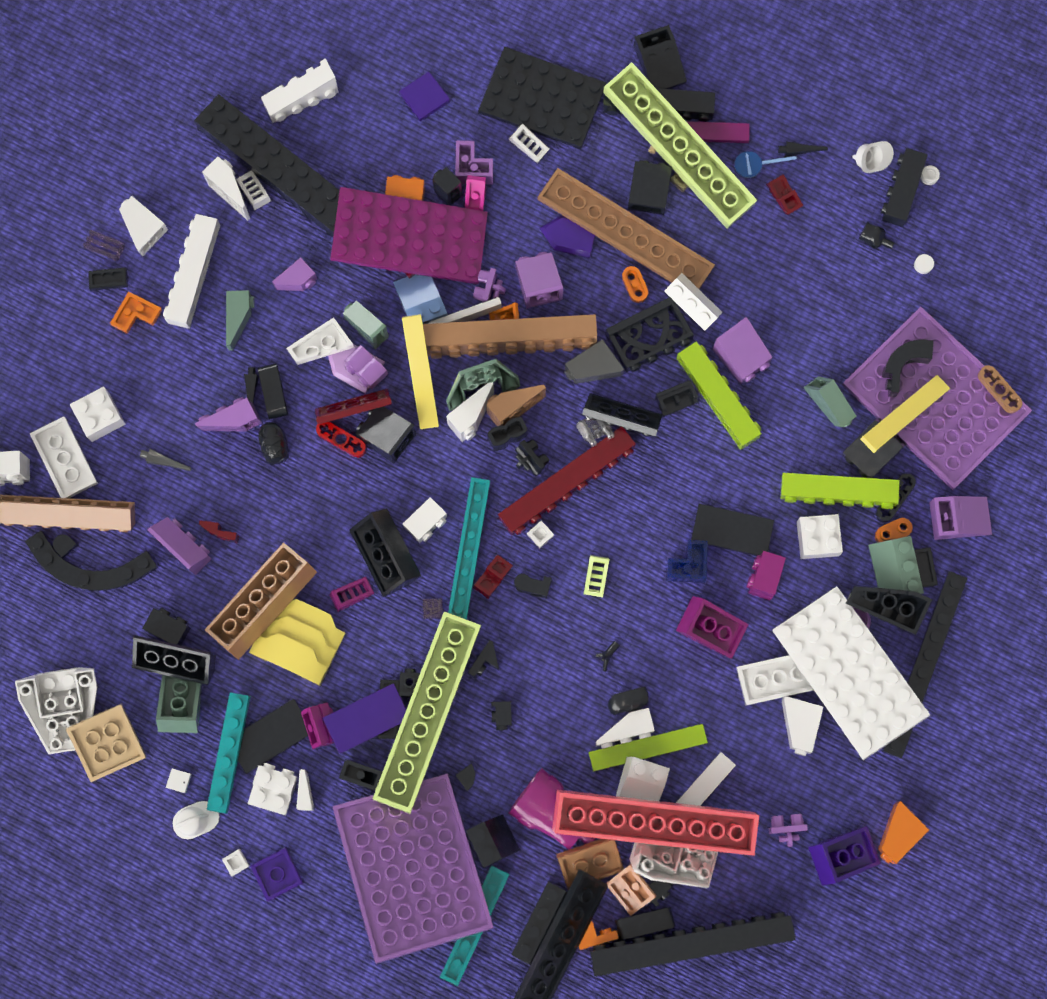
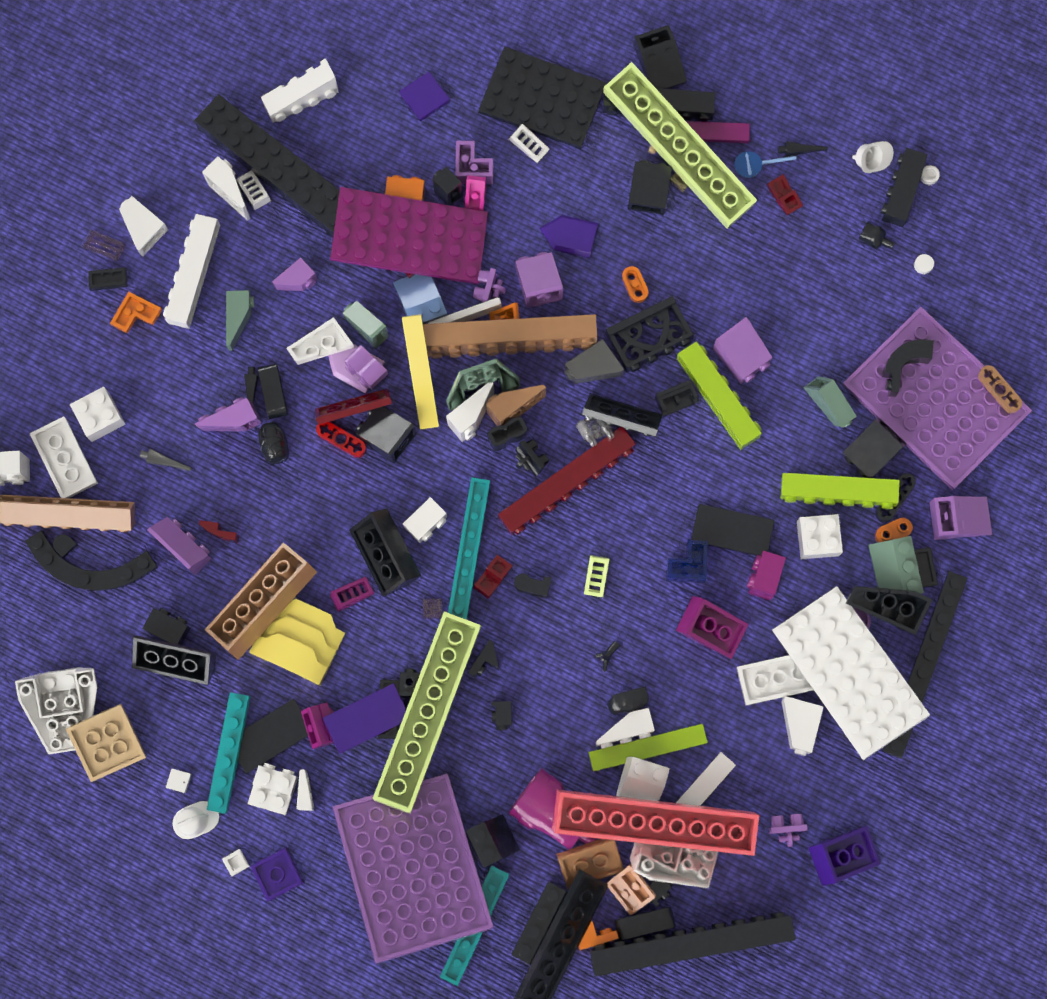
sand green slope [156,675,202,733] -> none
black slope [339,759,383,791] -> none
black tile [456,764,475,791] -> none
white plate [527,521,554,548] -> none
medium nougat plate [537,168,715,289] -> none
white brick [665,273,722,330] -> none
light yellow tile [861,375,950,453] -> none
orange slope [878,801,929,864] -> none

